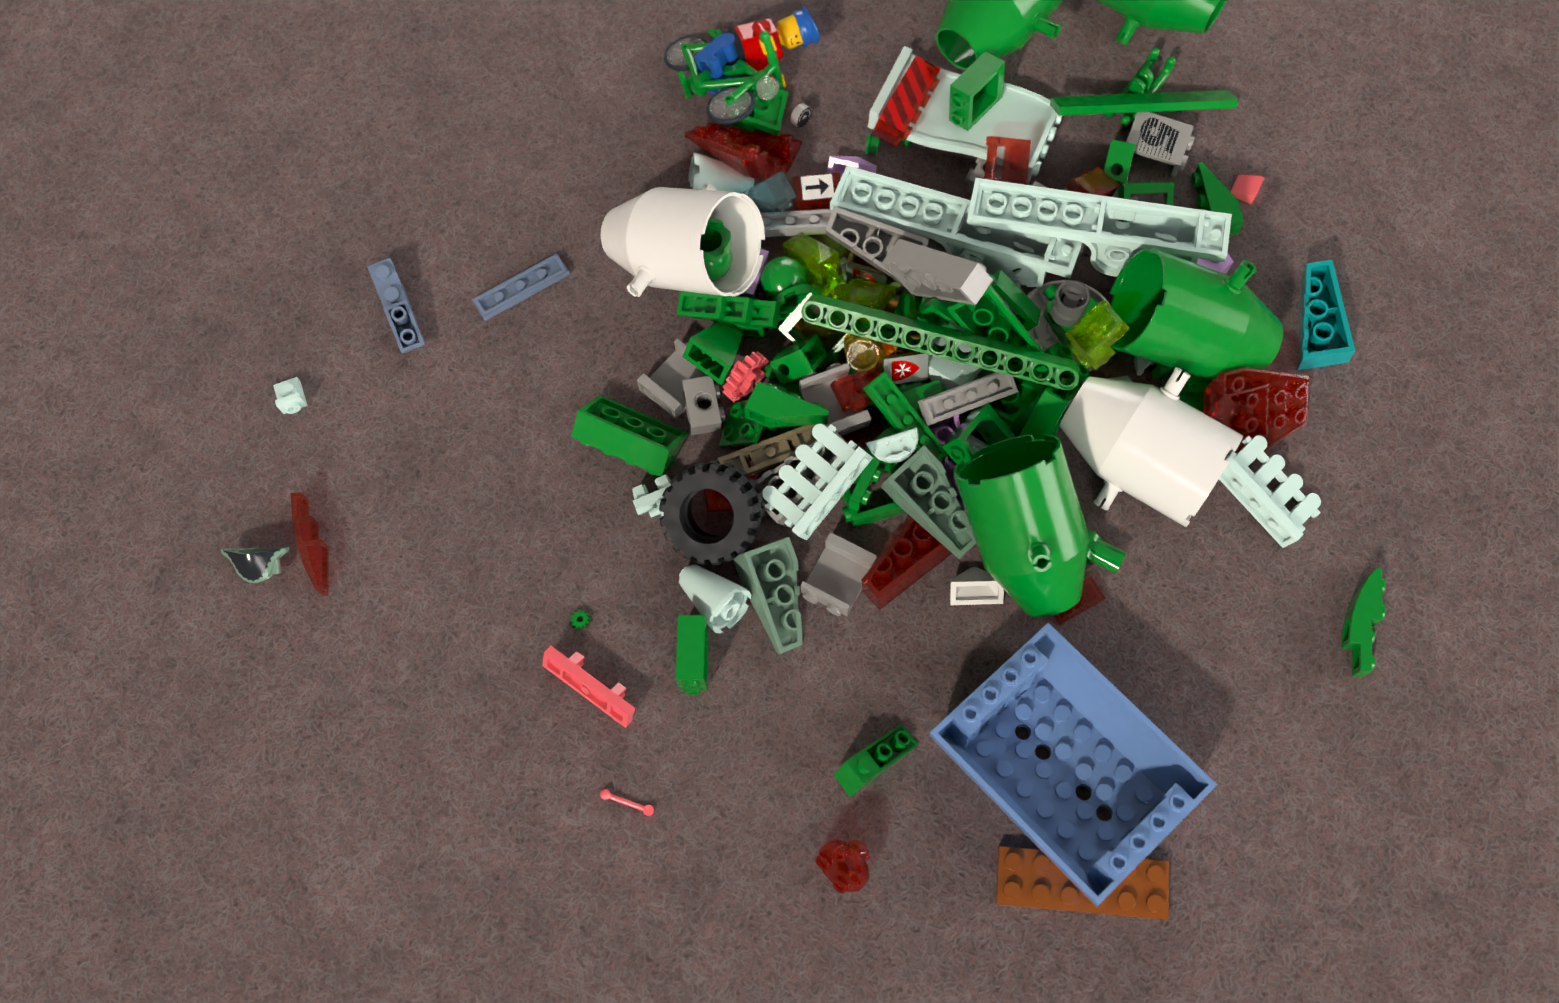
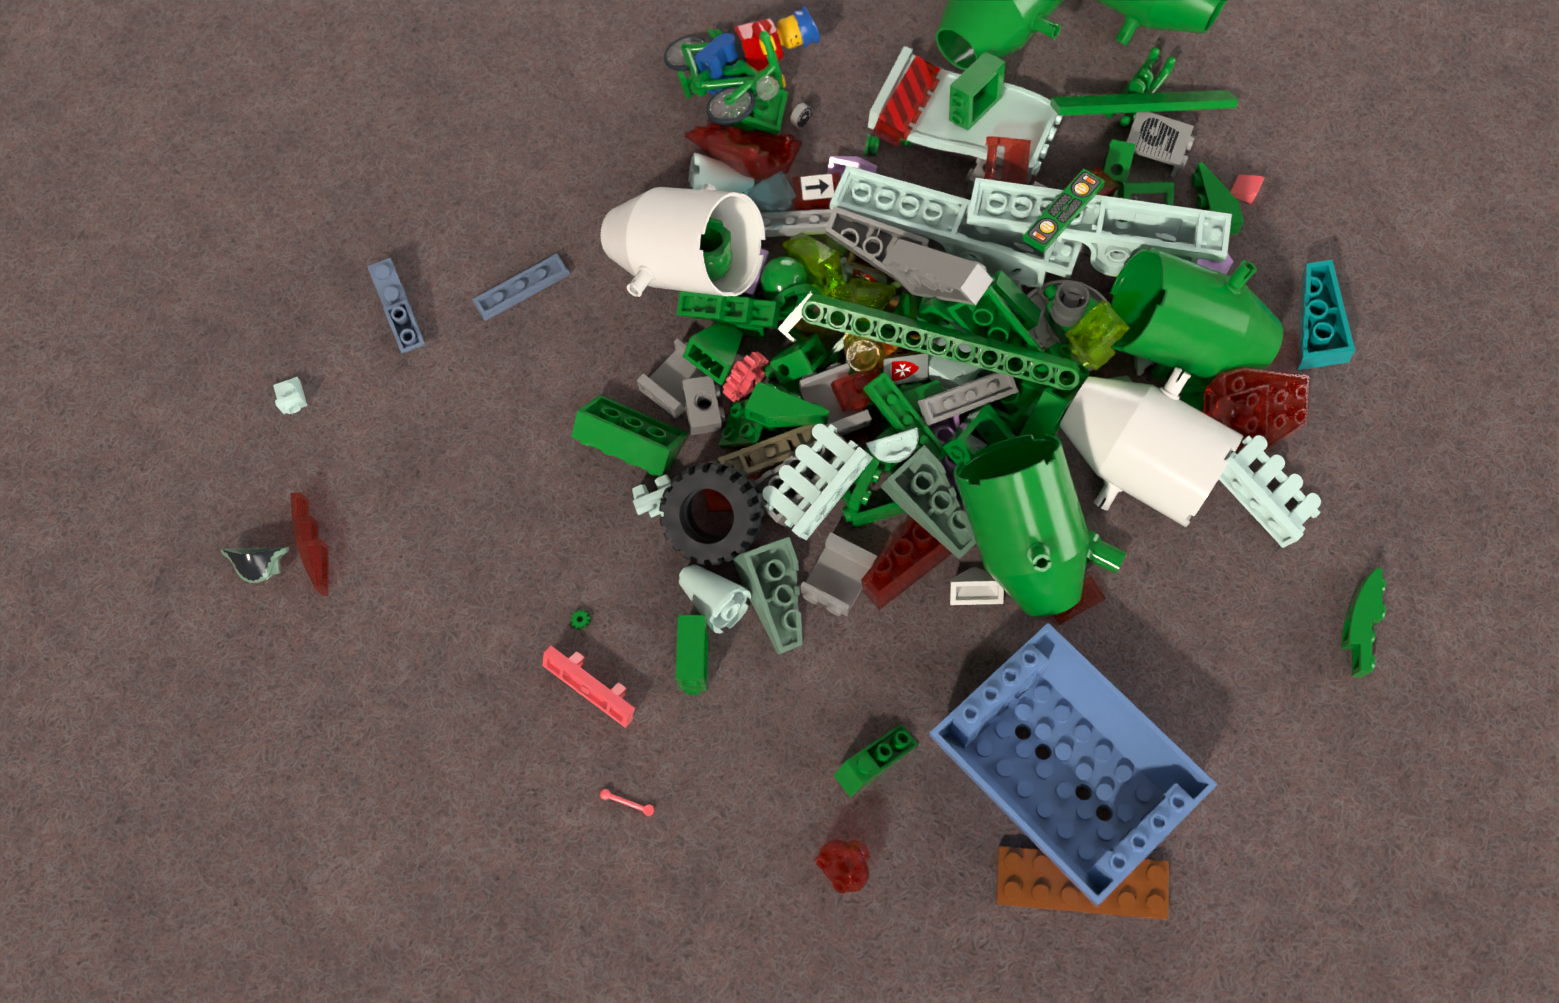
none -> tile [1023,168,1105,253]

